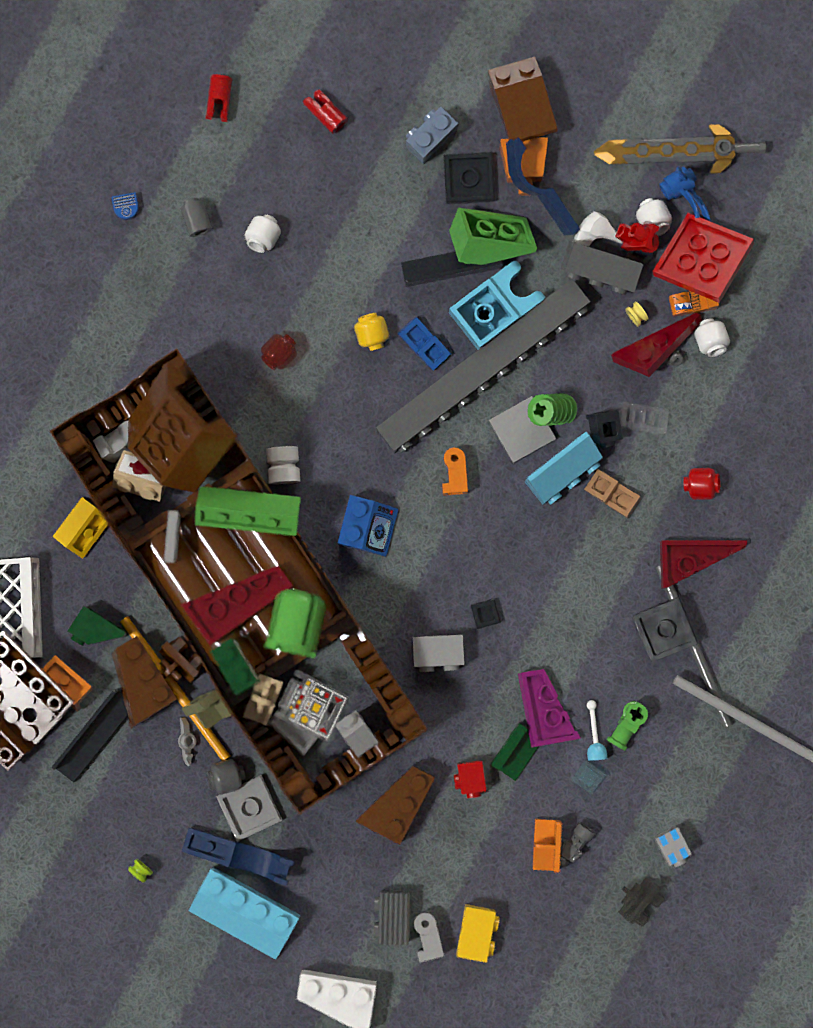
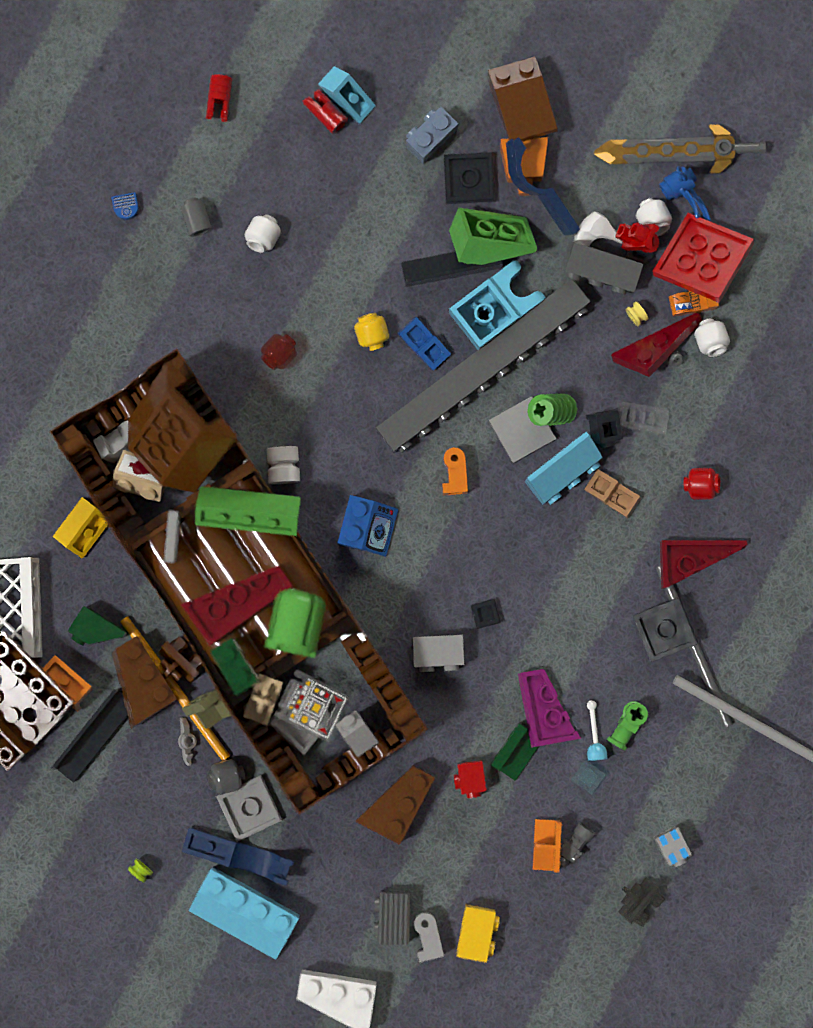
none -> medium azure slope [318,66,376,124]

